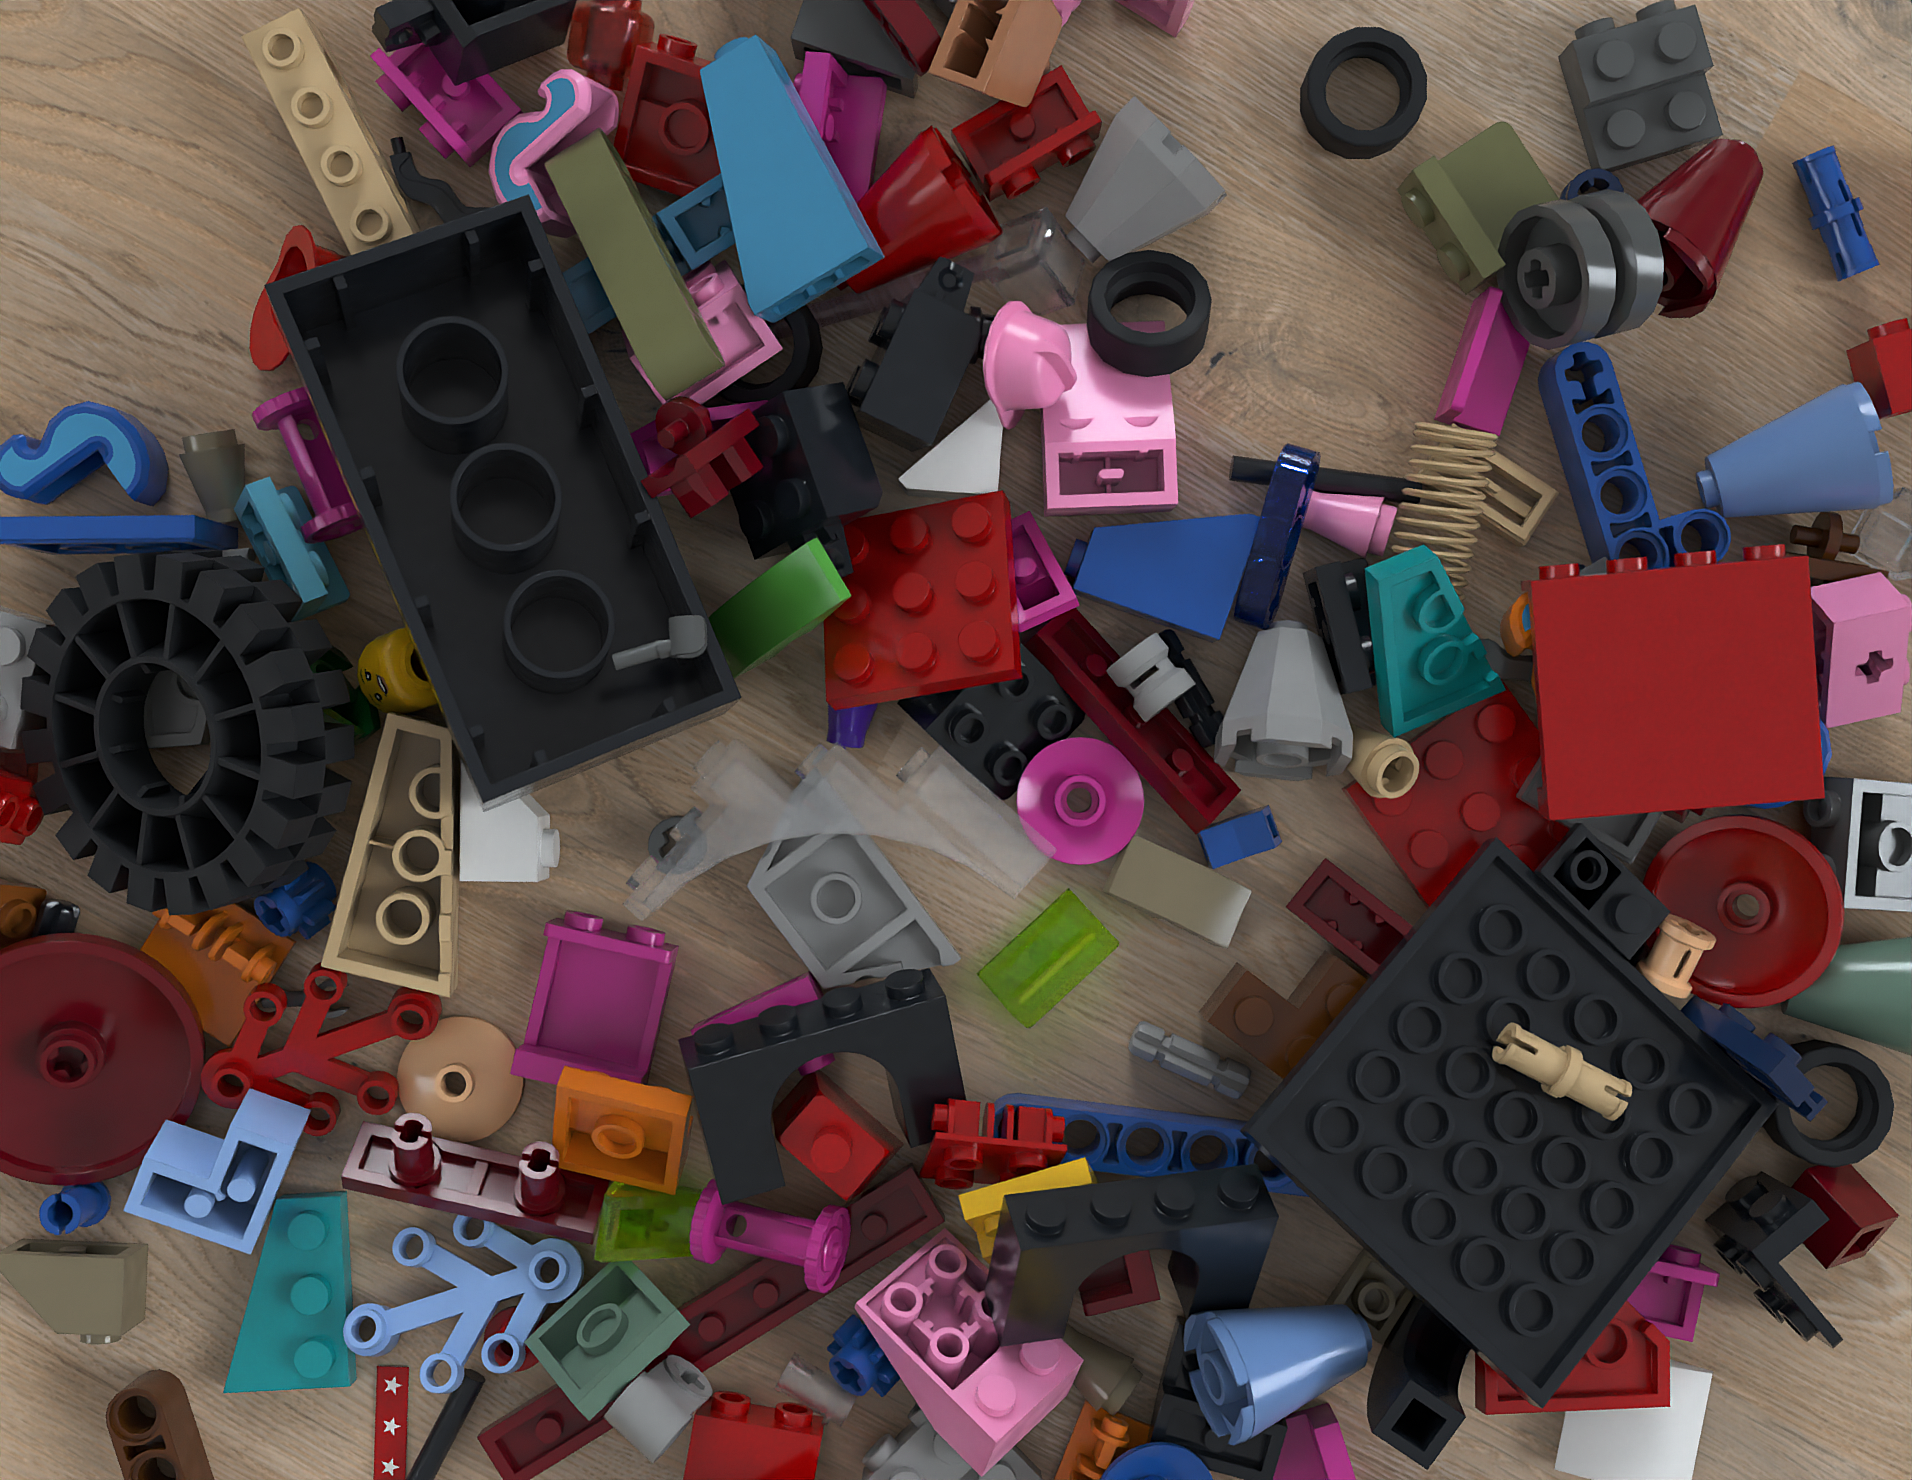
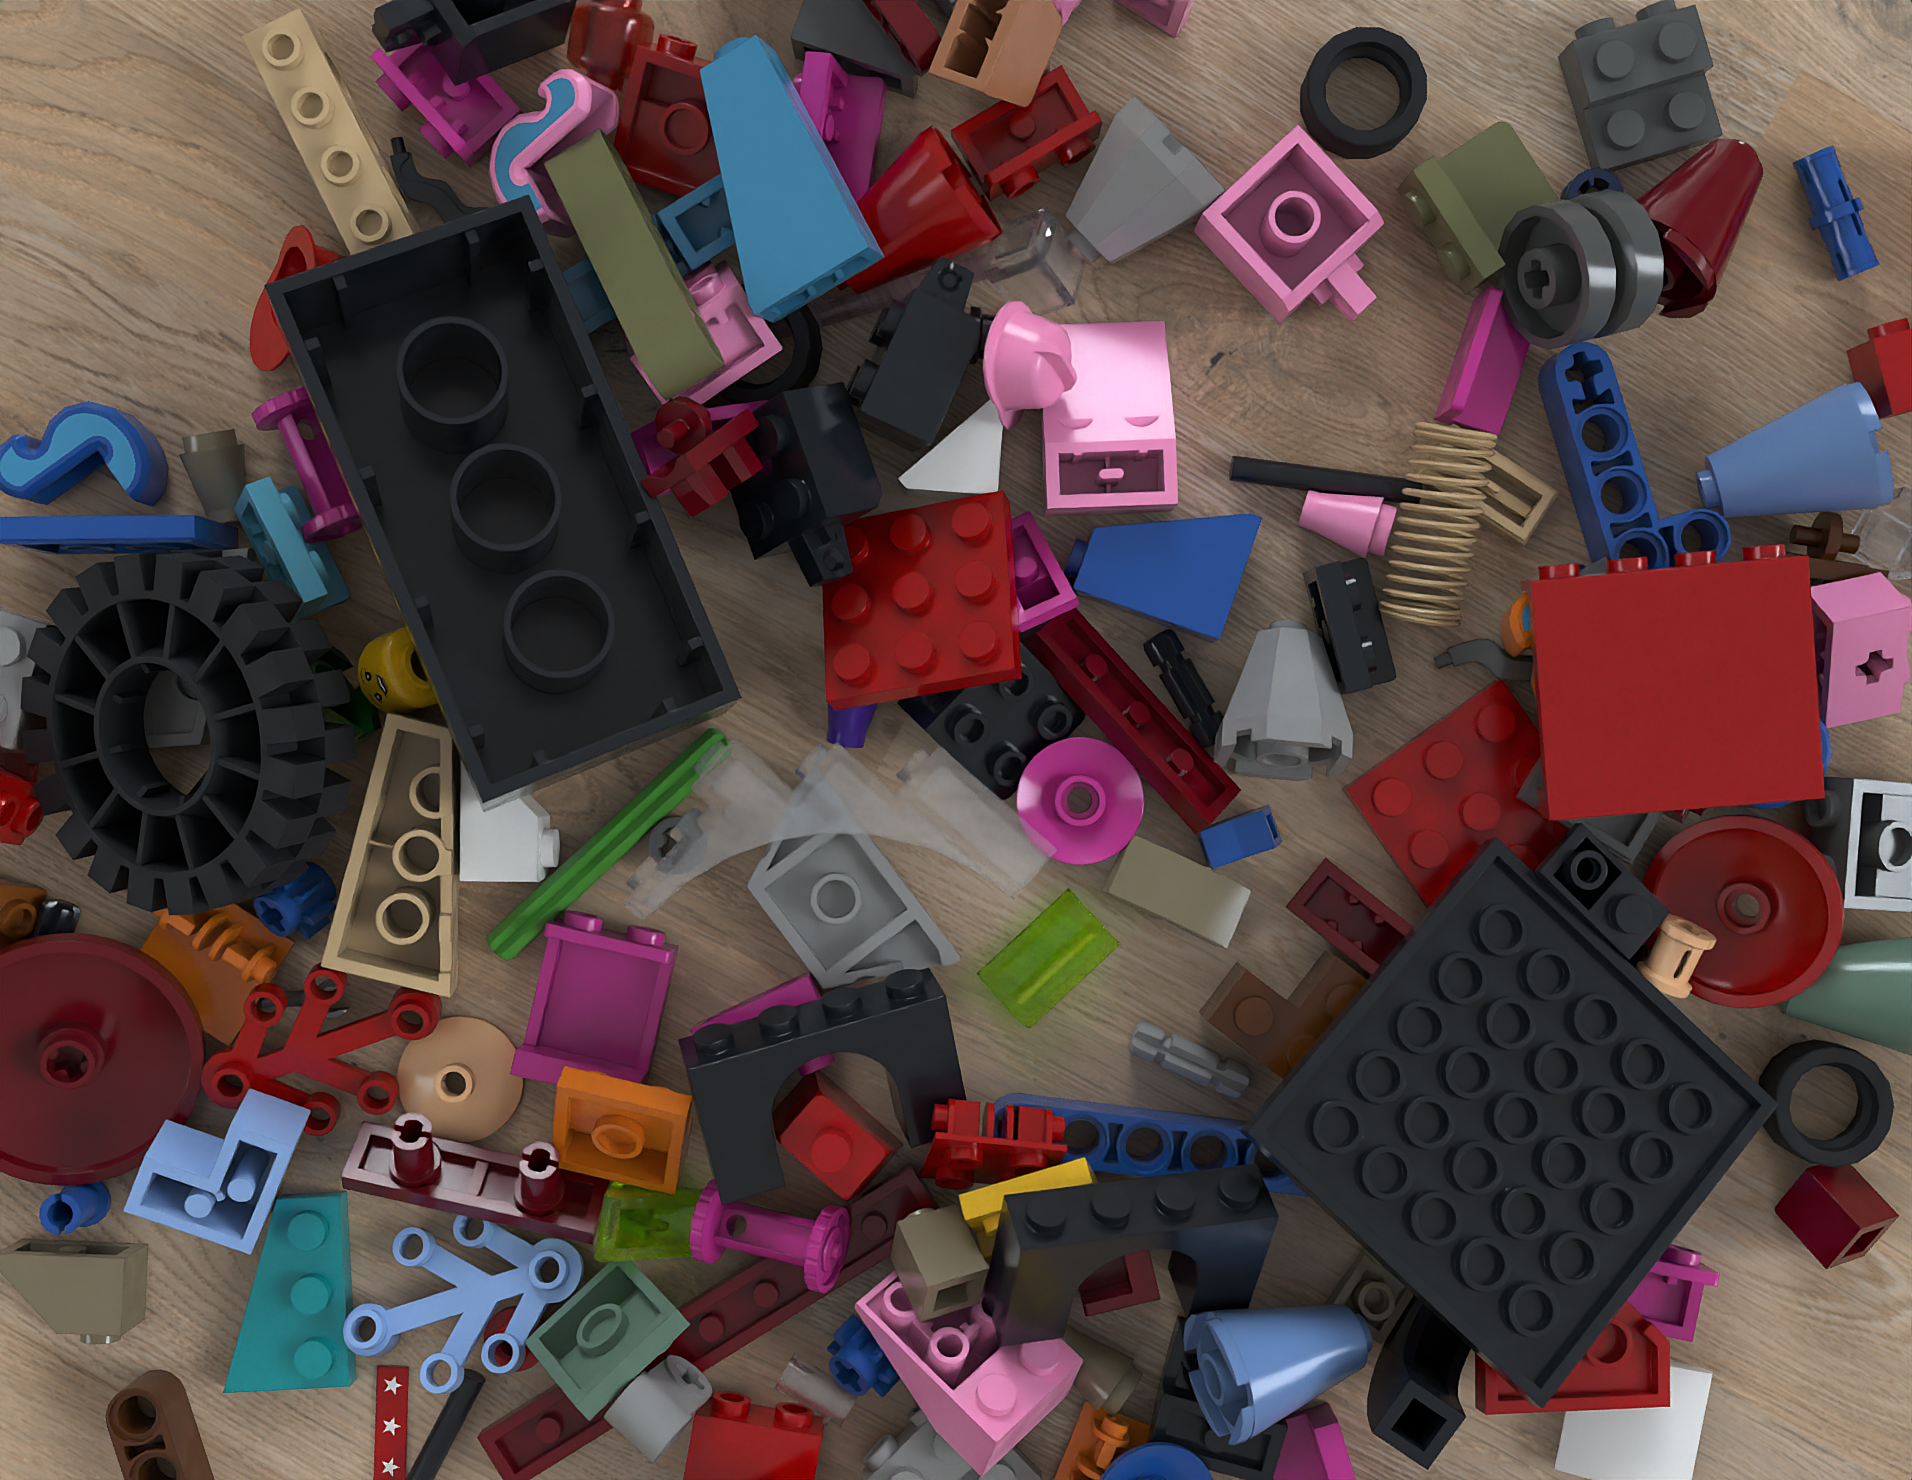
dark grey hand [612,615,707,671] -> none
bright green slope [708,538,852,678] -> none
black tyre [1087,250,1212,377] -> none
light grey wheel [1106,632,1196,722] -> none
clear blue beam [1234,443,1321,630] -> none
tan cone [1346,723,1419,799] -> none
teal wing [1365,544,1506,737] -> none
tan pin [1492,1022,1632,1121] -> none
dark blue plate [1680,995,1828,1122] -> none
black bracket [1705,1171,1843,1349] -> none
none -> bright green axle [486,728,735,961]
none -> dark tan brick [890,1204,988,1322]
none -> bright pink hinge [1194,125,1384,324]

